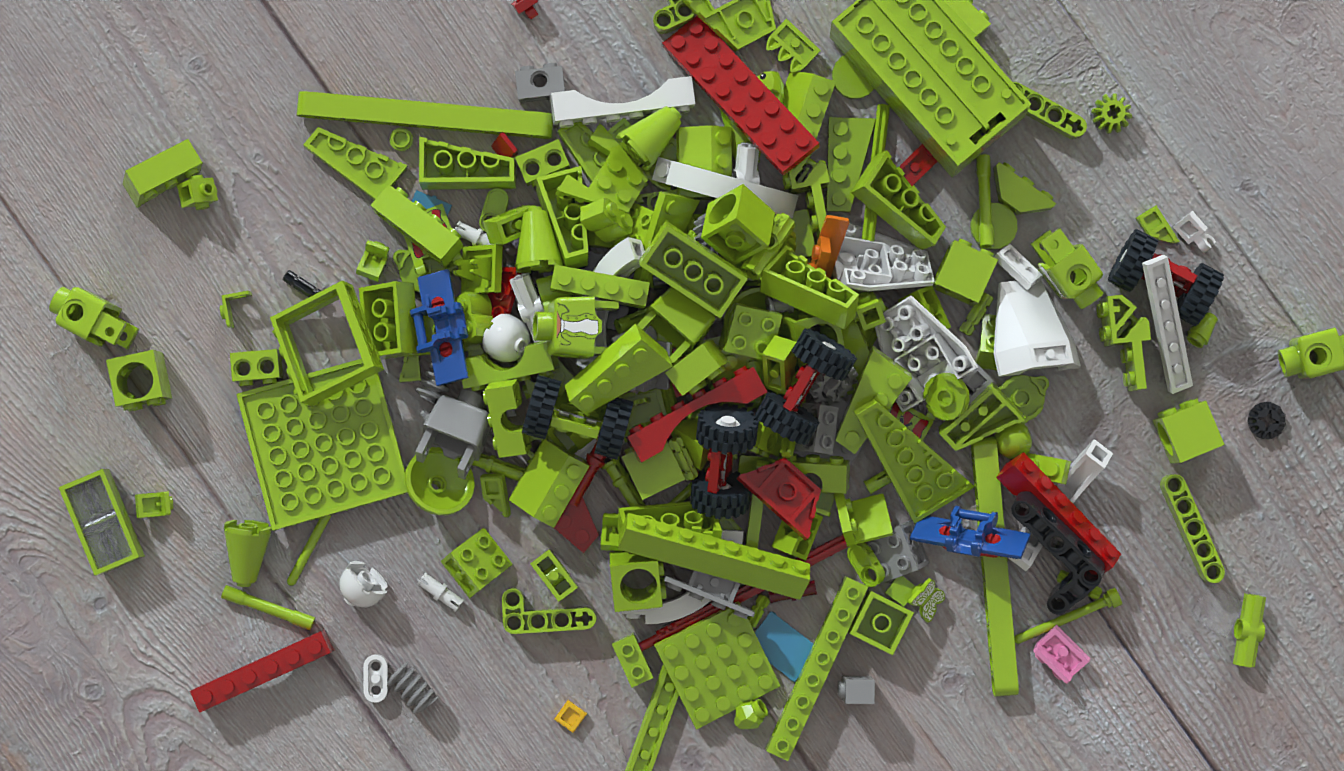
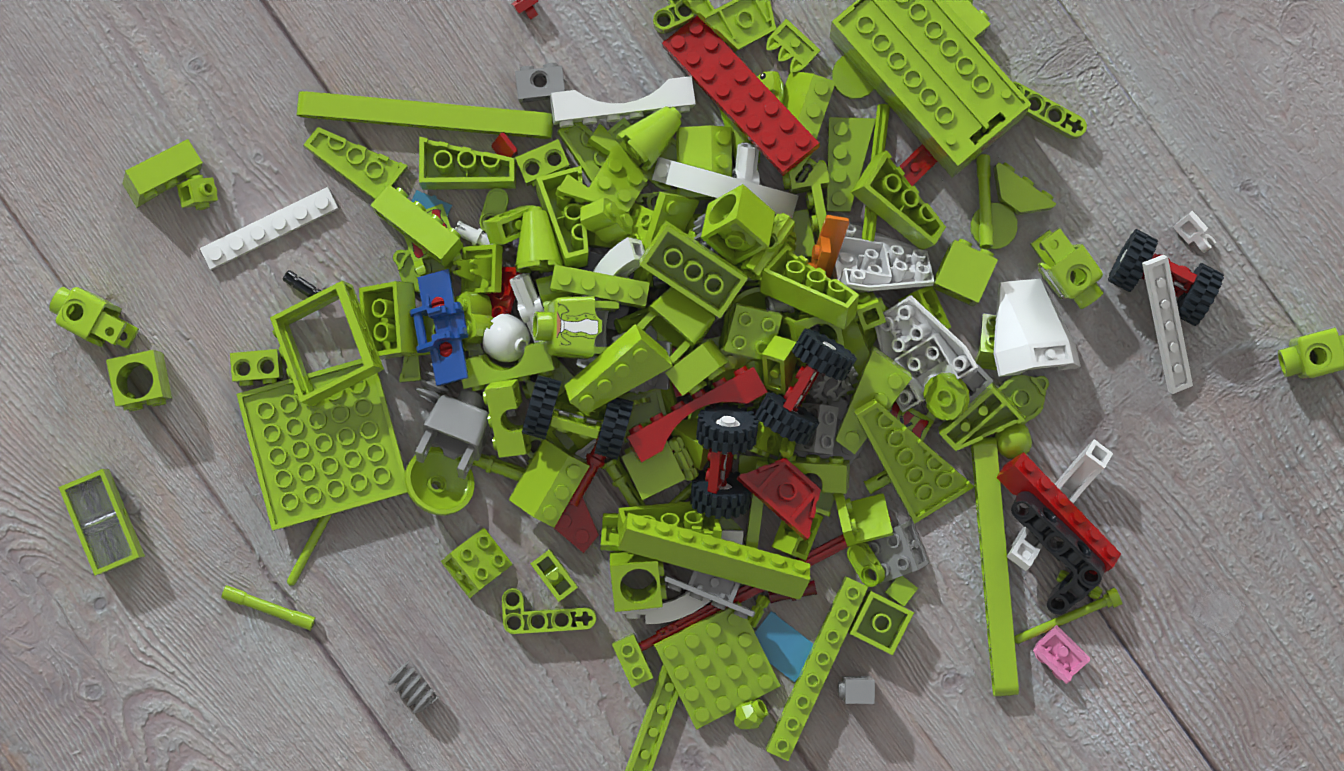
lime bracket [135,491,173,518] -> none
red arch [190,630,334,713] -> none
lime bracket [220,291,252,328] -> none
lime cone [224,520,272,587] -> none
white cylinder [339,561,388,608] -> none
lime bracket [356,240,389,282] -> none
white plate [363,654,388,703] -> none
lime plate [389,127,413,151] -> none
white pin [417,572,464,612] -> none
lime tile [480,474,511,517] -> none
yellow tile [554,699,587,733] -> none
lime animal [908,578,945,623] -> none
blue piece [910,506,1031,559] -> none
lime axle [959,292,994,336] -> none
white plate [994,244,1043,291] -> none
lime plate [1027,453,1071,485] -> none
lime gear [1091,93,1132,134] -> none
lime piece [1096,295,1151,392] -> none
lime tile [1135,205,1180,244] -> none
lime brick [1152,398,1225,464] -> none
lime beam [1160,474,1225,583] -> none
lime cone [1186,312,1218,348] -> none
lime piece [1233,593,1266,668] -> none
black gear [1248,402,1286,439] -> none
none -> white plate [200,187,339,270]

